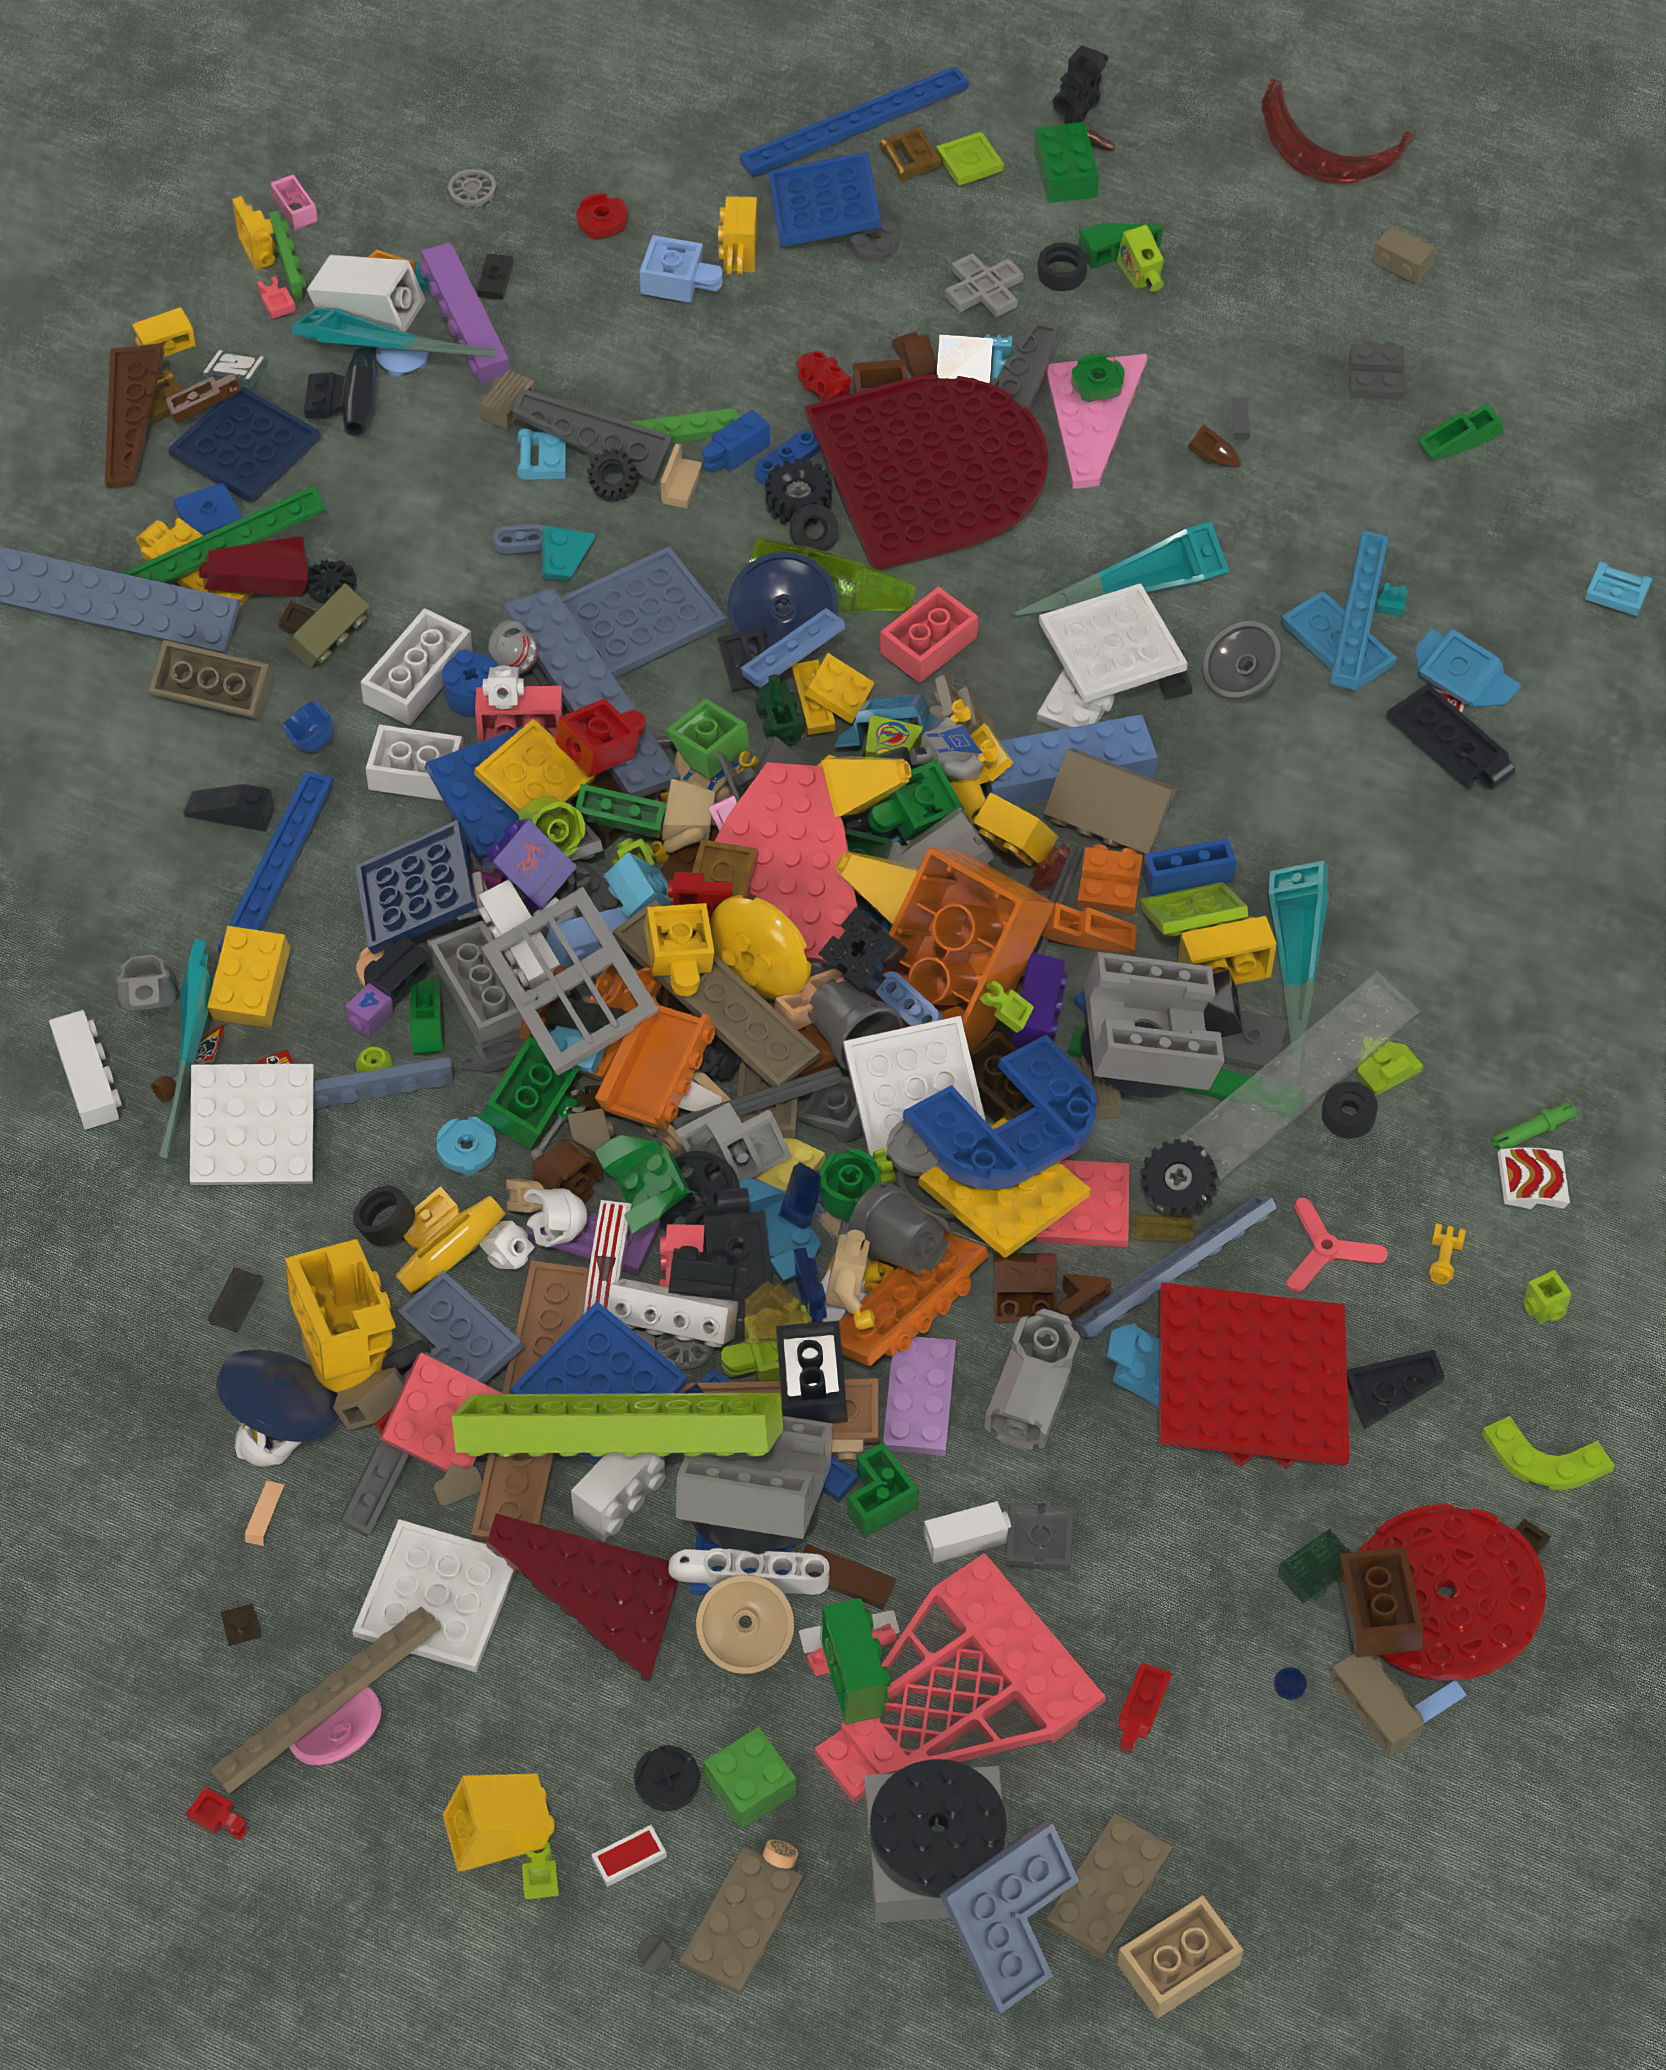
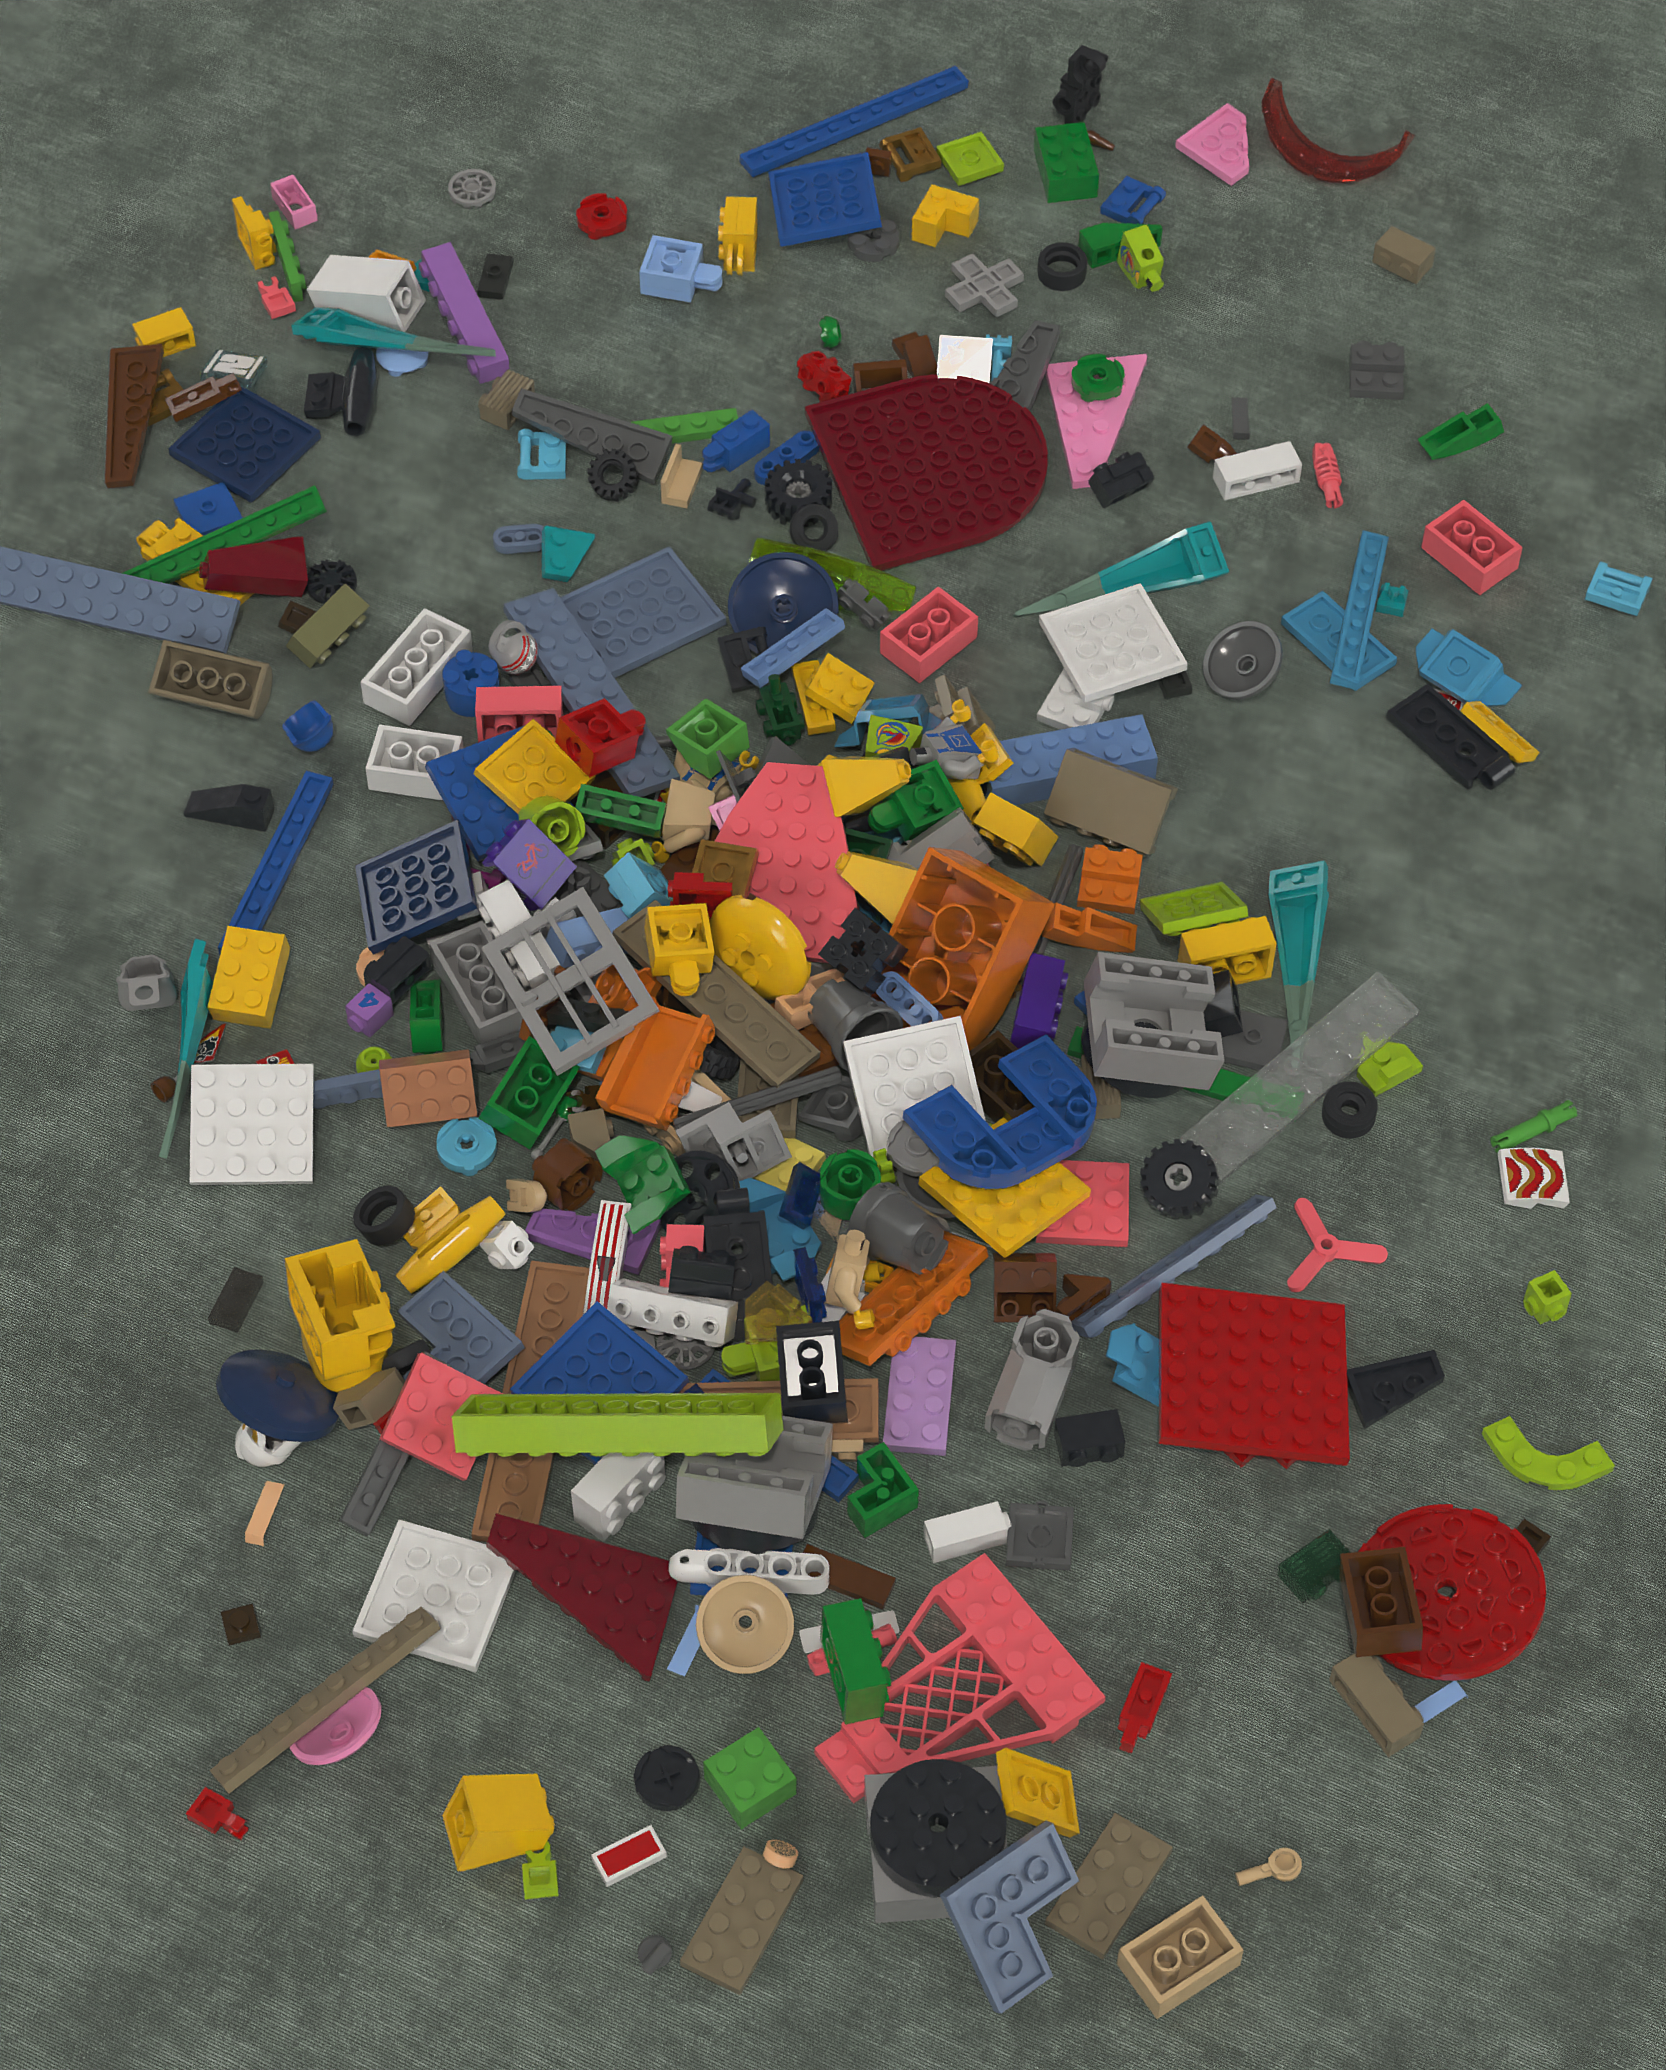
white brick [49,1010,122,1130] -> none
dark tan sticker [434,1464,483,1506] -> none
white brick [483,665,524,709] -> none
white helmet [524,1188,587,1247] -> none
lime plate [980,981,1034,1033] -> none
clear red plate [1029,843,1071,892] -> none
clear yellow tile [1132,1214,1194,1242] -> none
blue brick [1142,838,1236,897] -> none
clear blue plate [1274,1667,1307,1700] -> none
yellow hinge [1429,1223,1466,1285] -> none
none -> nougat brick [379,1049,477,1128]
none -> light blue piece [667,1605,700,1676]
none -> black arm [707,478,757,520]
none -> green plate [819,316,842,349]
none -> dark grey hinge [837,578,891,632]
none -> reddish brown plate [866,147,892,177]
none -> yellow brick [912,184,979,247]
none -> yellow plate [996,1748,1080,1838]
none -> black brick [1054,1409,1125,1467]
none -> black brick [1088,451,1155,508]
none -> blue plate [1100,176,1166,224]
none -> bright pink plate [1175,103,1249,186]
none -> white brick [1213,441,1302,501]
none -> tan plate [1235,1848,1302,1886]
none -> coral hinge [1312,443,1343,508]
none -> coral brick [1421,500,1523,595]
none -> yellow plate [1461,701,1540,763]

